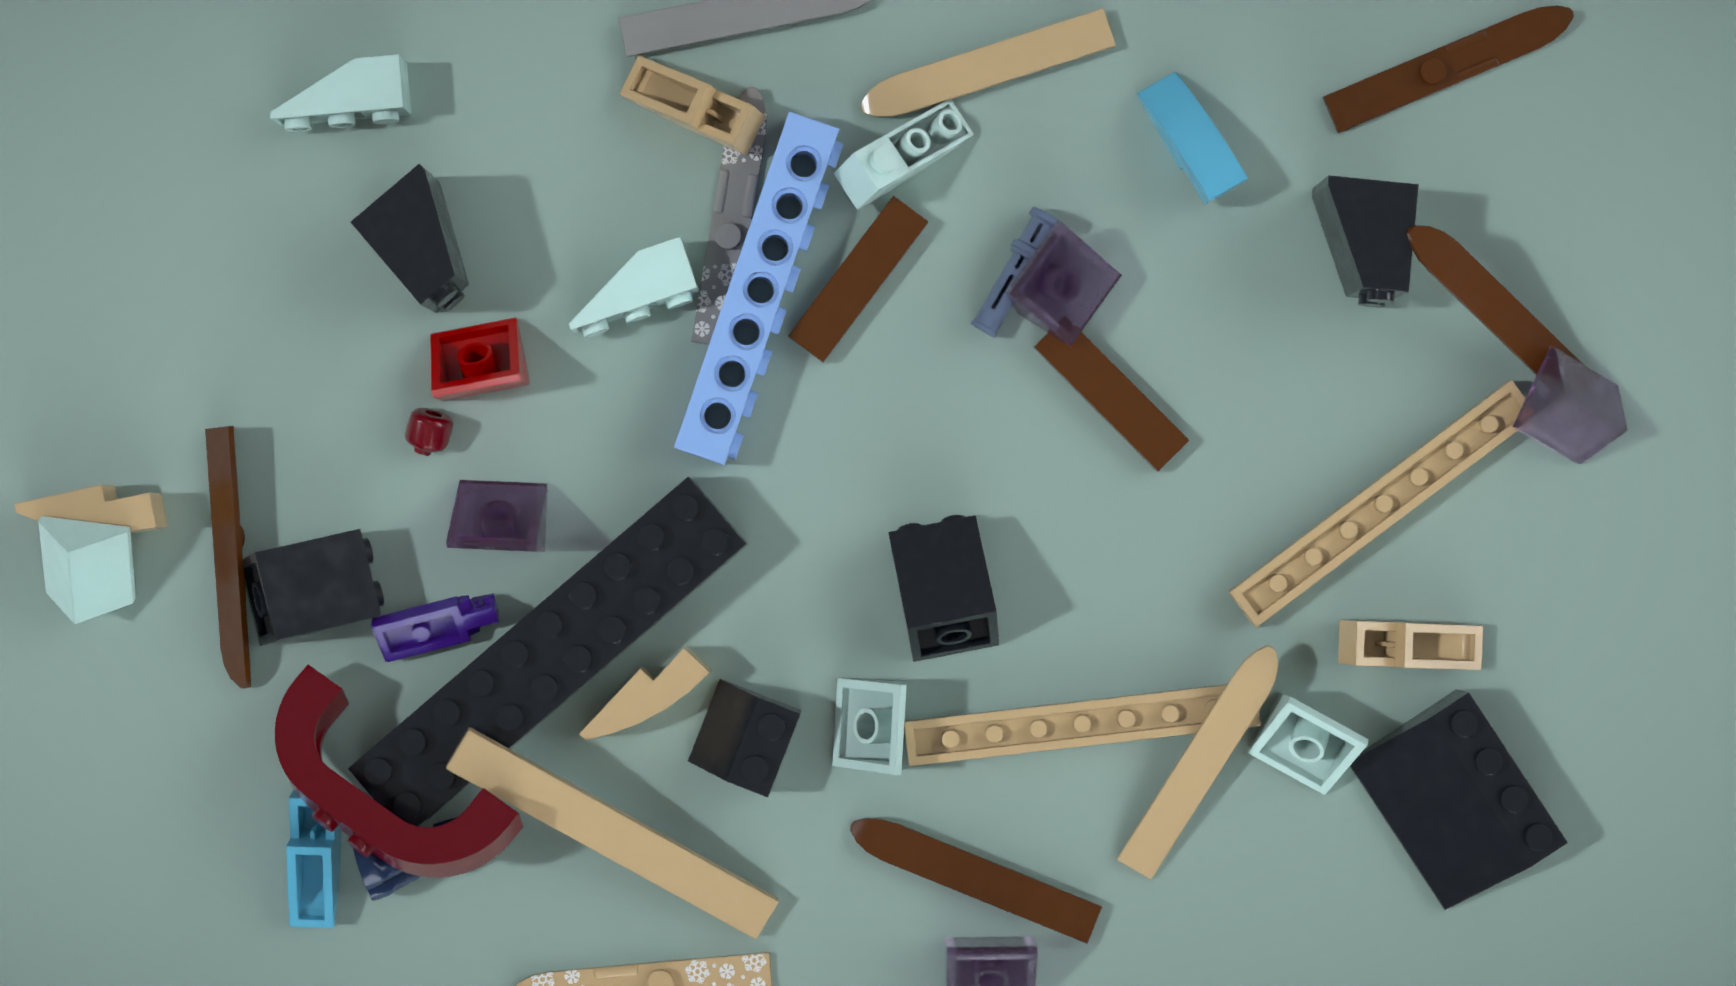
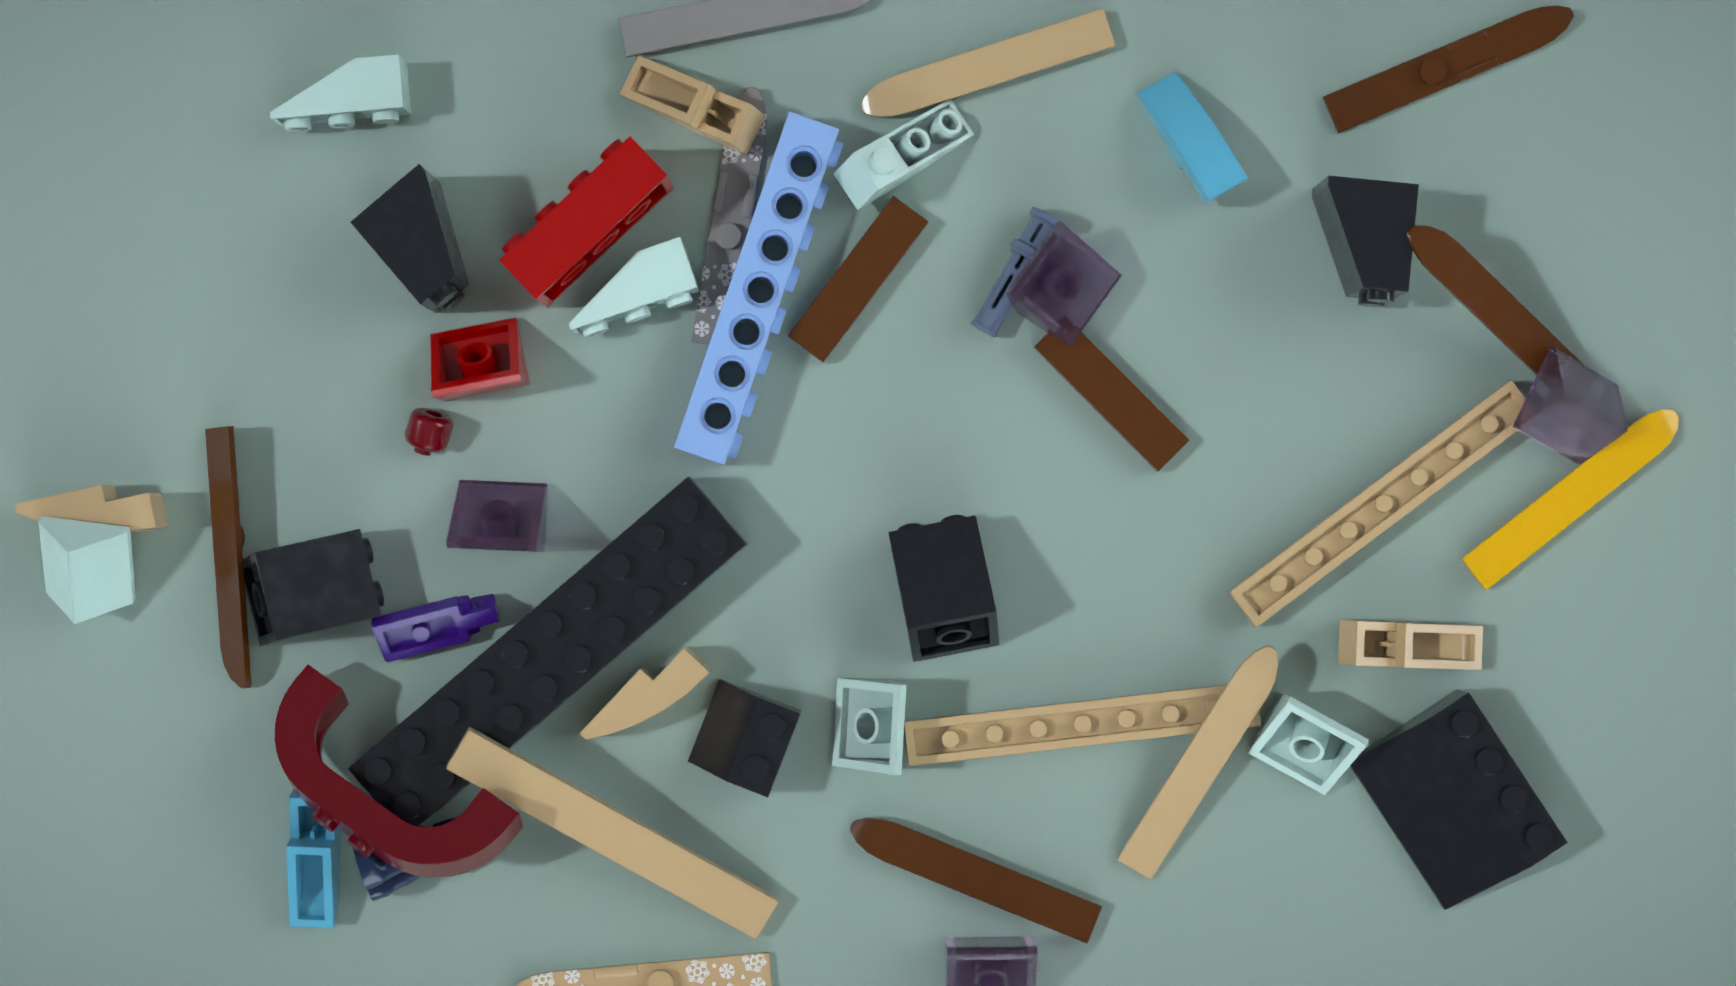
none -> red brick [499,136,674,308]
none -> yellow piece [1461,409,1679,590]

